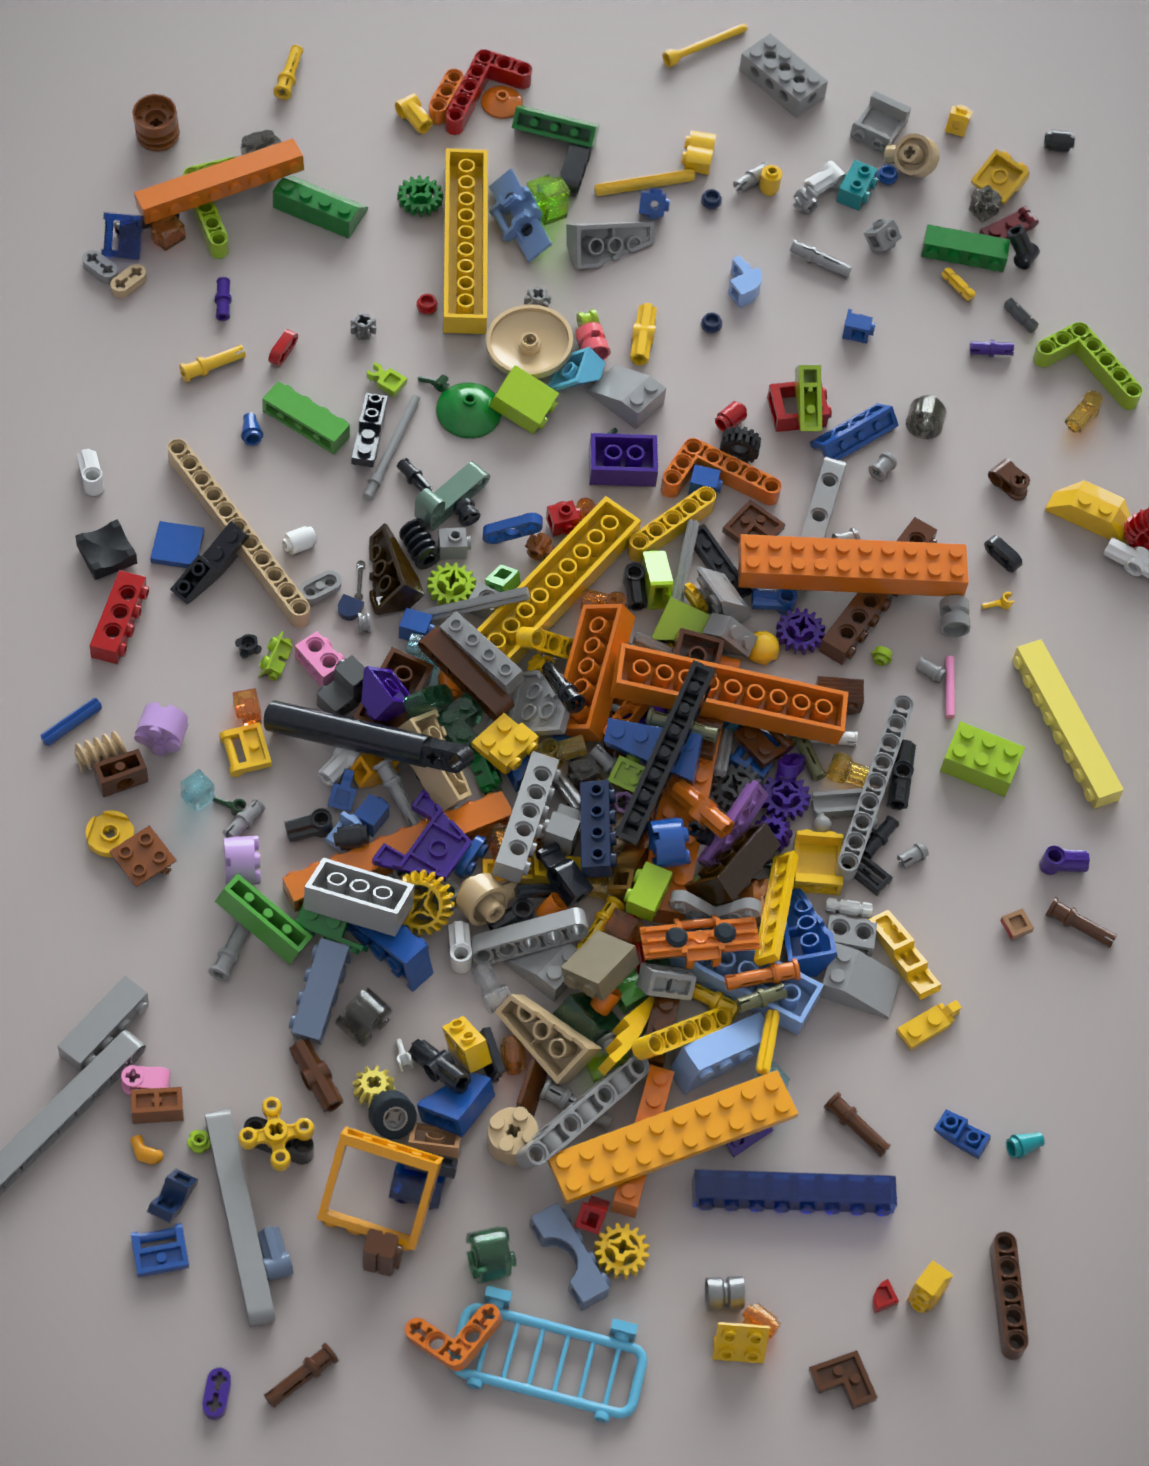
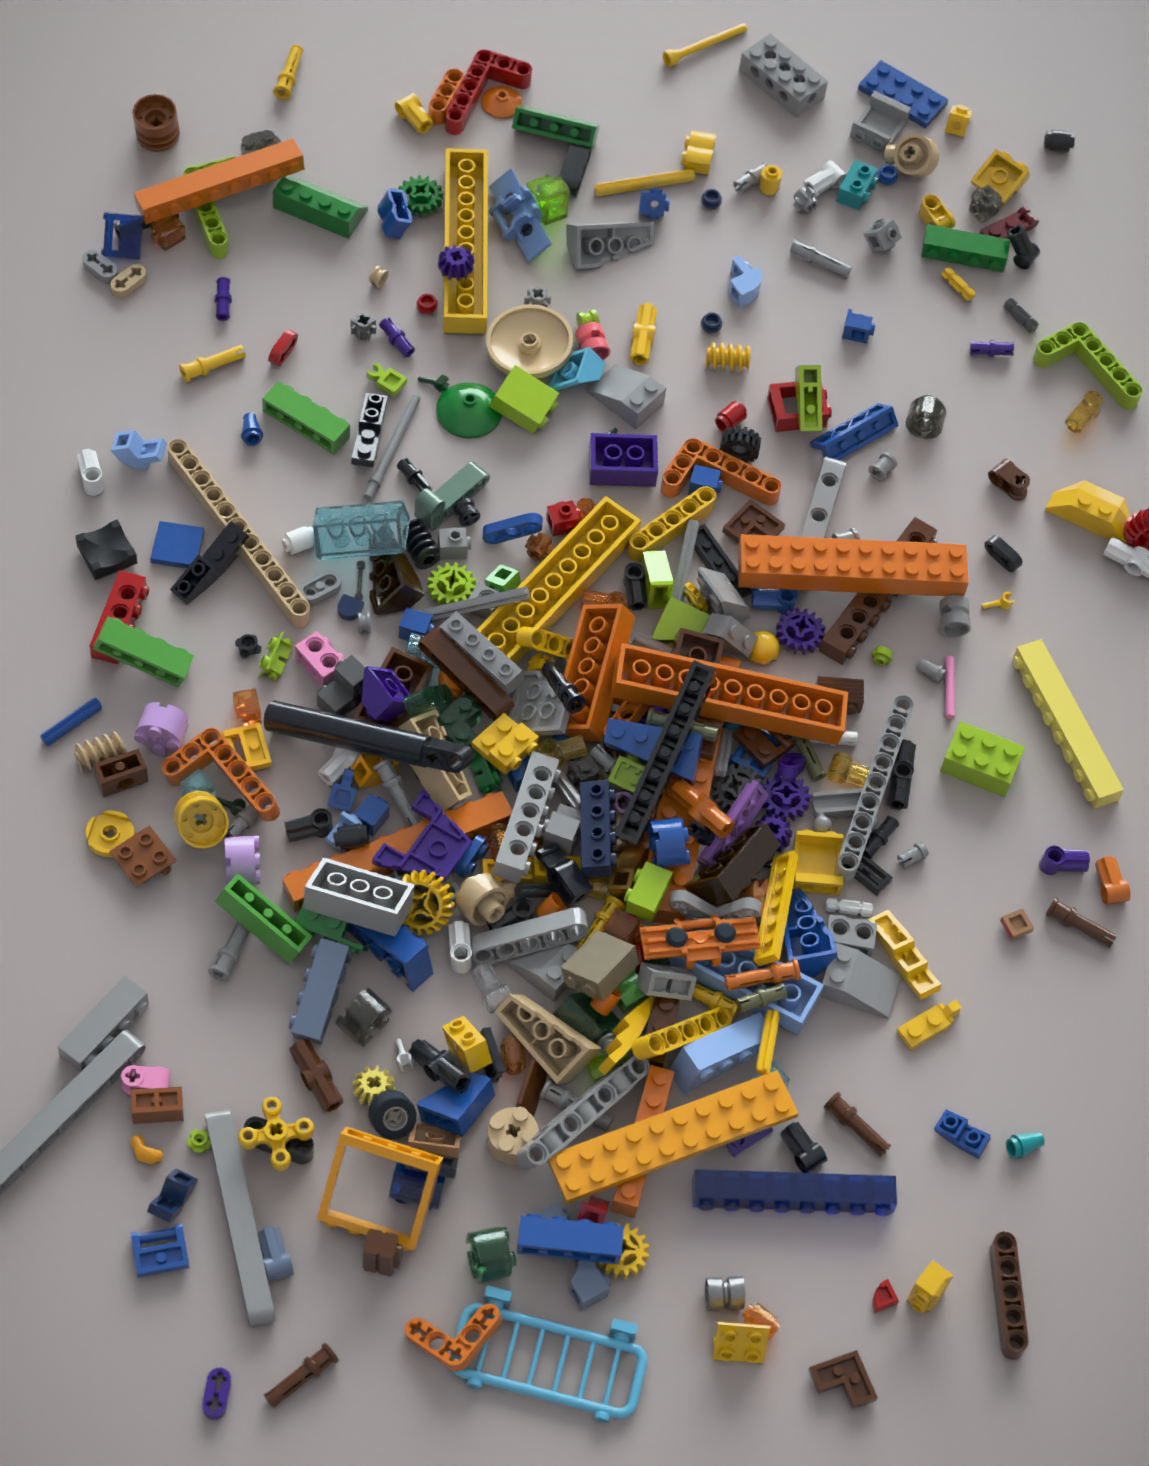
none -> bright green brick [93,617,194,688]
none -> light blue brick [110,430,167,469]
none -> orange beam [162,728,280,822]
none -> yellow wheel [173,791,229,849]
none -> clear light blue slope [313,500,410,560]
none -> tan bush [369,266,389,288]
none -> blue brick [377,188,412,239]
none -> dark purple pin [379,317,415,358]
none -> dark purple gear [438,244,475,281]
none -> blue brick [517,1214,624,1265]
none -> yellow piece [705,342,751,373]
none -> black piece [780,1122,827,1174]
none -> blue plate [858,60,949,129]
none -> yellow piece [918,194,955,229]
none -> orange piece [1095,856,1131,905]

